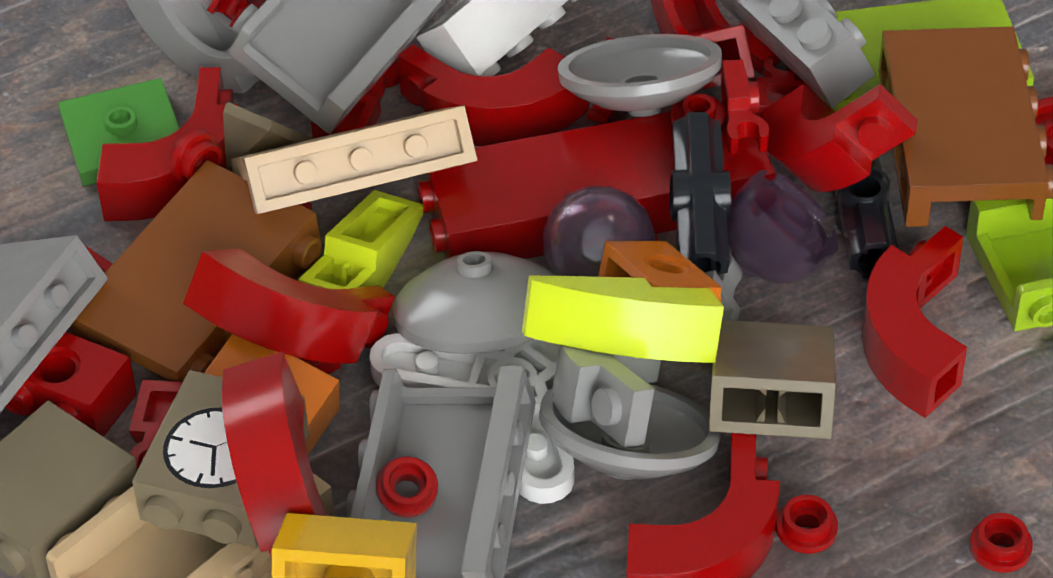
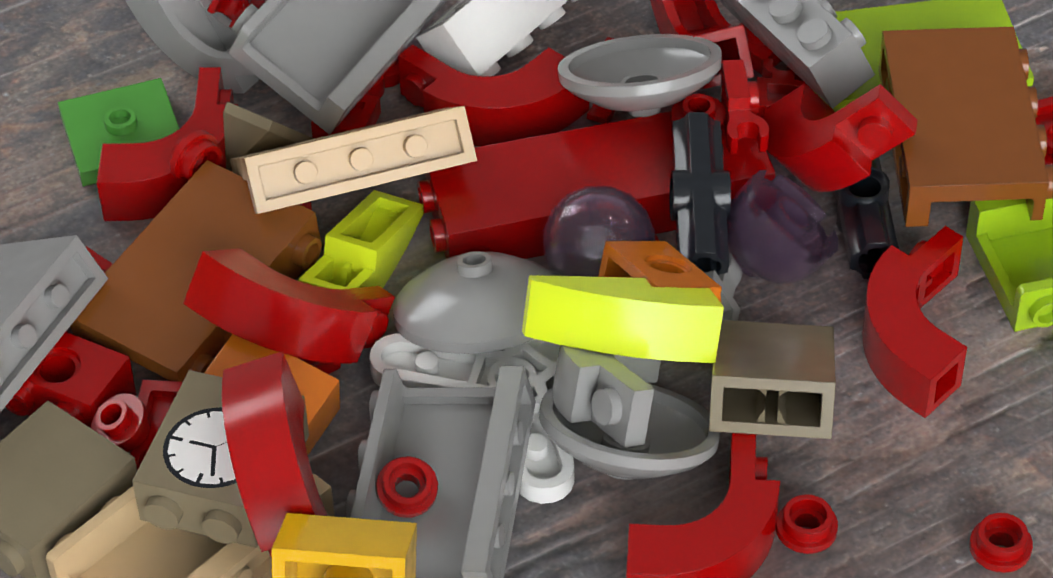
none -> red plate [91,393,150,452]

